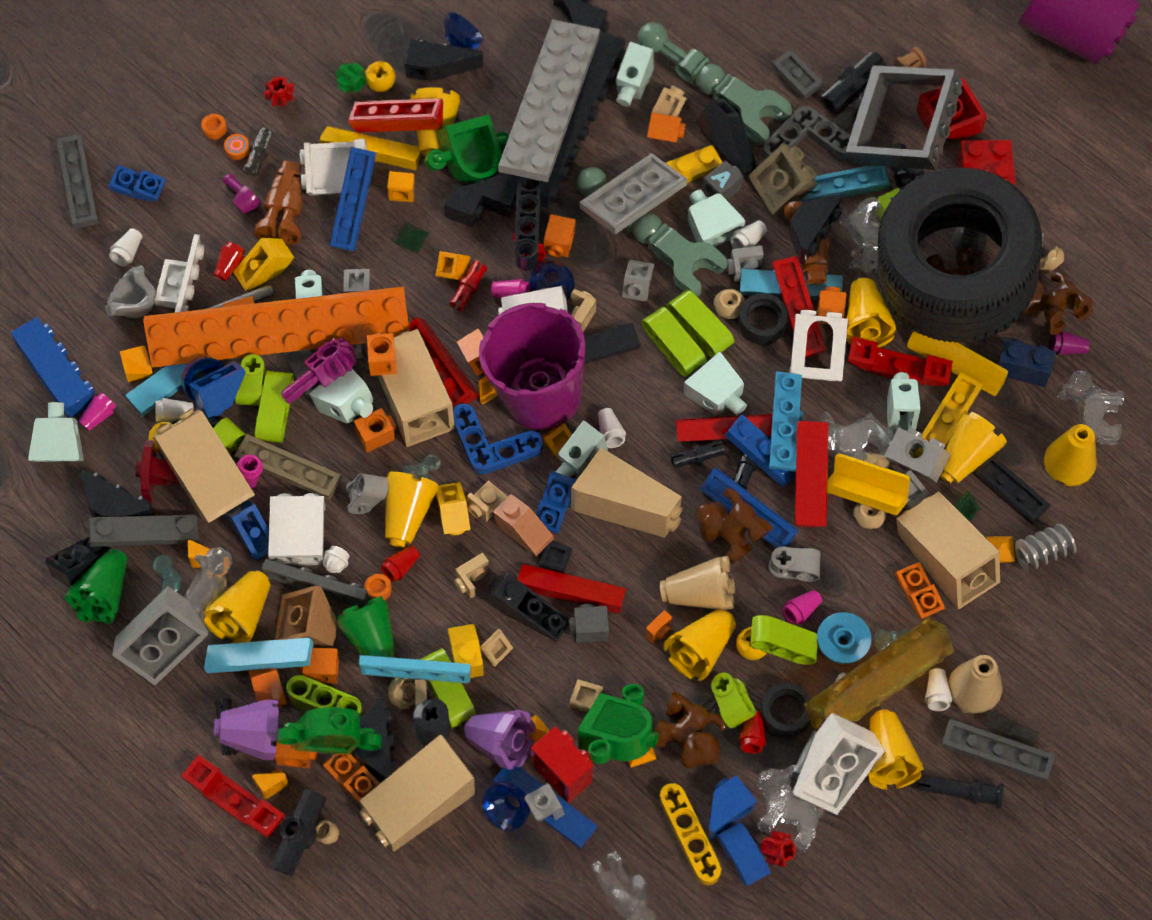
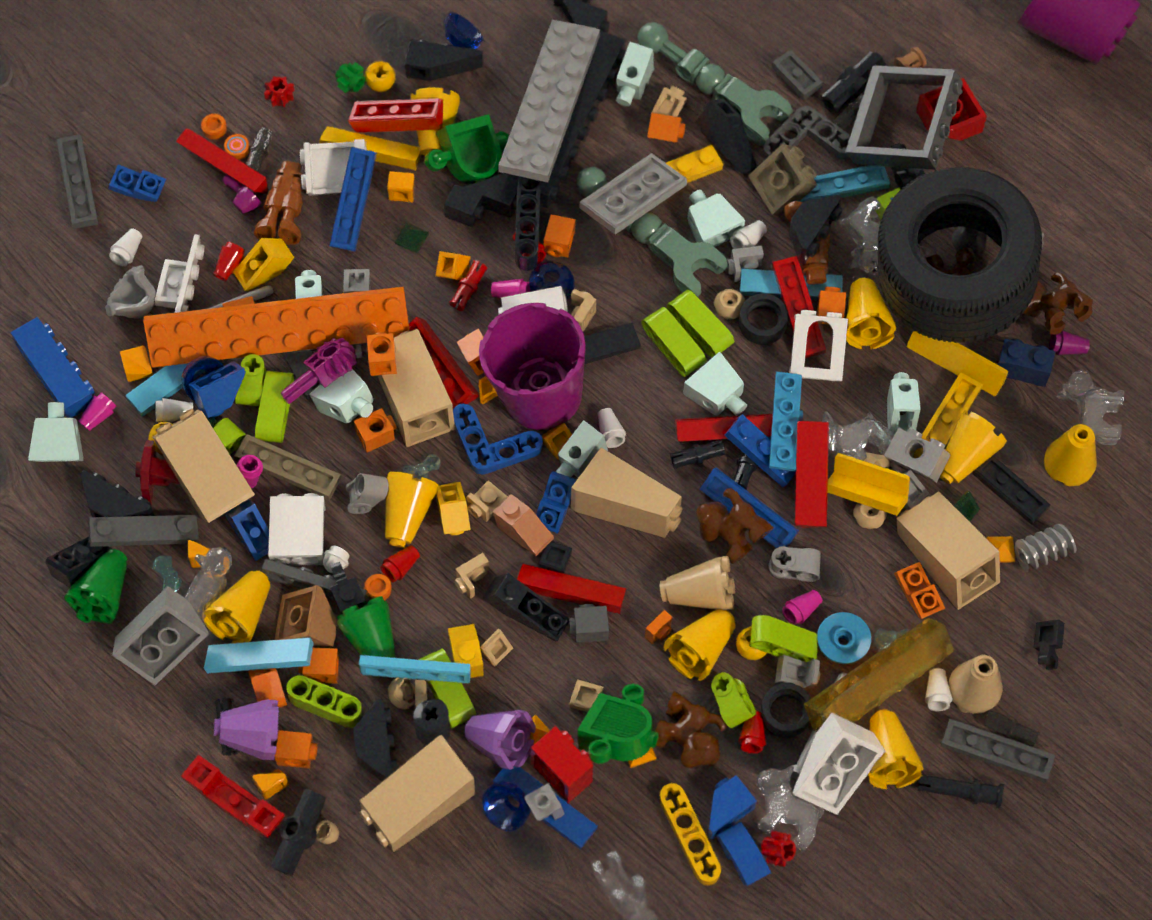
green piece [277,707,382,754] -> none
orange slope [322,754,380,804] -> none
light grey bracket [622,260,654,301] -> none
dark grey brick [703,160,743,200] -> none
red slope [847,336,953,386] -> none
red slope [957,140,1016,186] -> none
tan plate [1039,246,1064,274] -> none
none -> red slope [176,128,269,193]
none -> black plate [330,562,367,614]
none -> light grey bracket [775,655,820,690]
none -> black plate [1033,619,1065,670]

